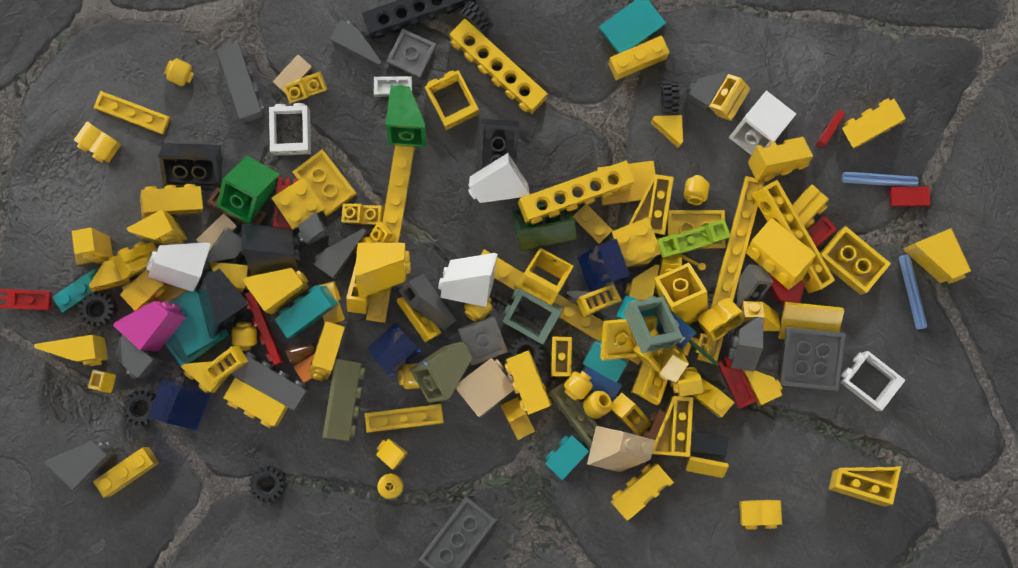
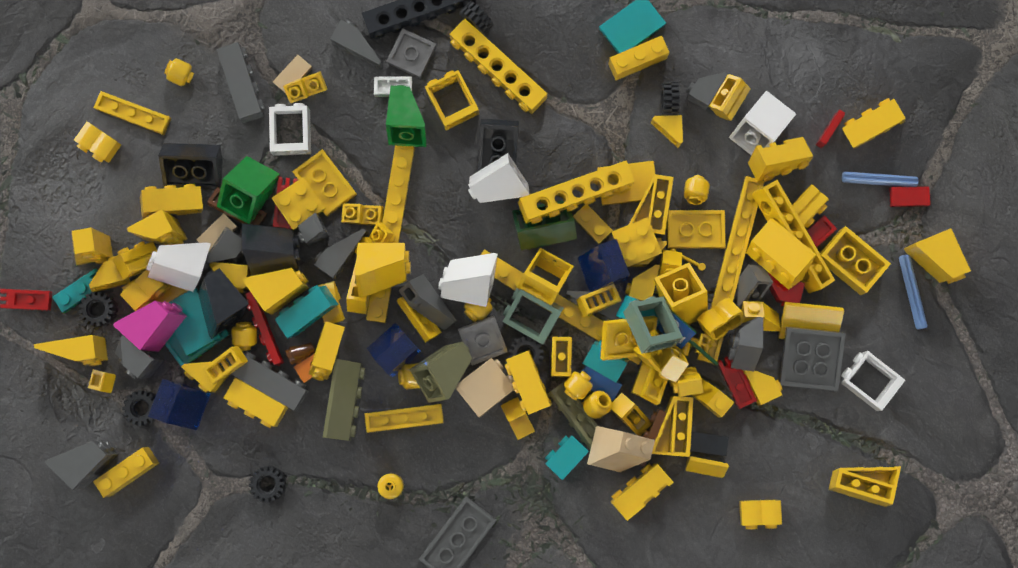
yellow slope [376,439,408,469] -> none
lime slope [657,219,731,258] -> none

